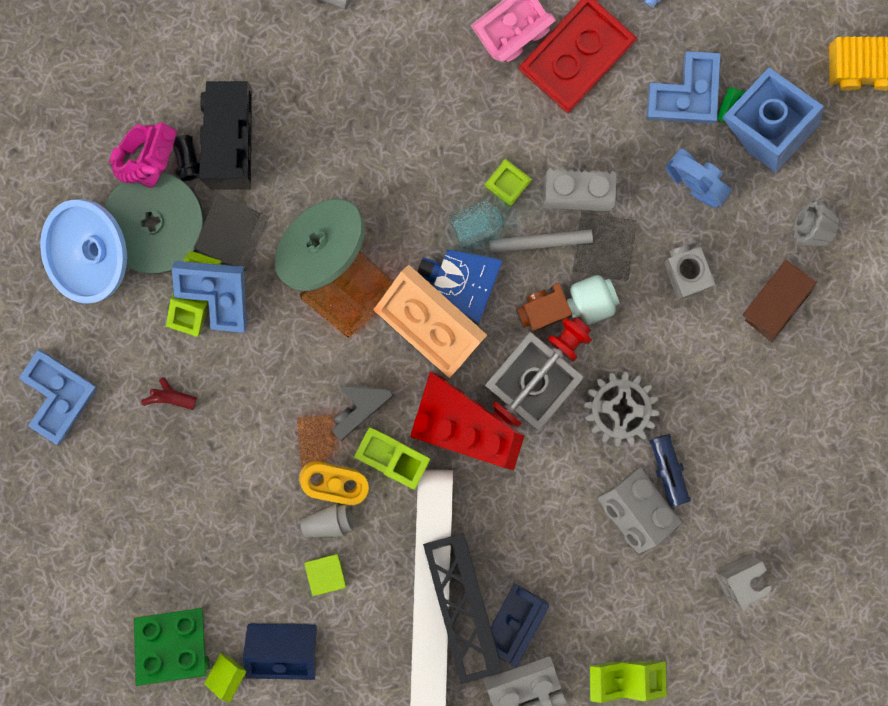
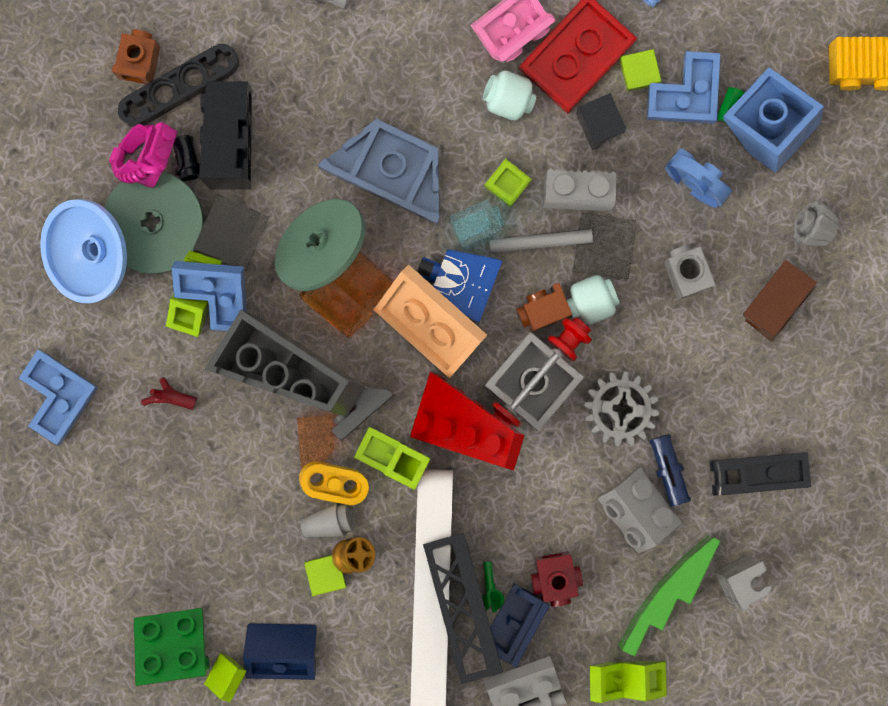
none -> dark orange brick [112,29,160,85]
none -> black beam [118,44,239,128]
none -> dark grey wedge [205,310,365,417]
none -> sand blue wing [318,119,439,225]
none -> pearl gold wheel [332,537,376,574]
none -> green hand [482,562,504,613]
none -> light aqua head [483,70,536,121]
none -> dark red brick [531,551,583,607]
none -> black panel [576,93,626,150]
none -> bright green slope [618,535,720,656]
none -> lime tile [619,49,662,92]
none -> black plate [709,452,811,496]

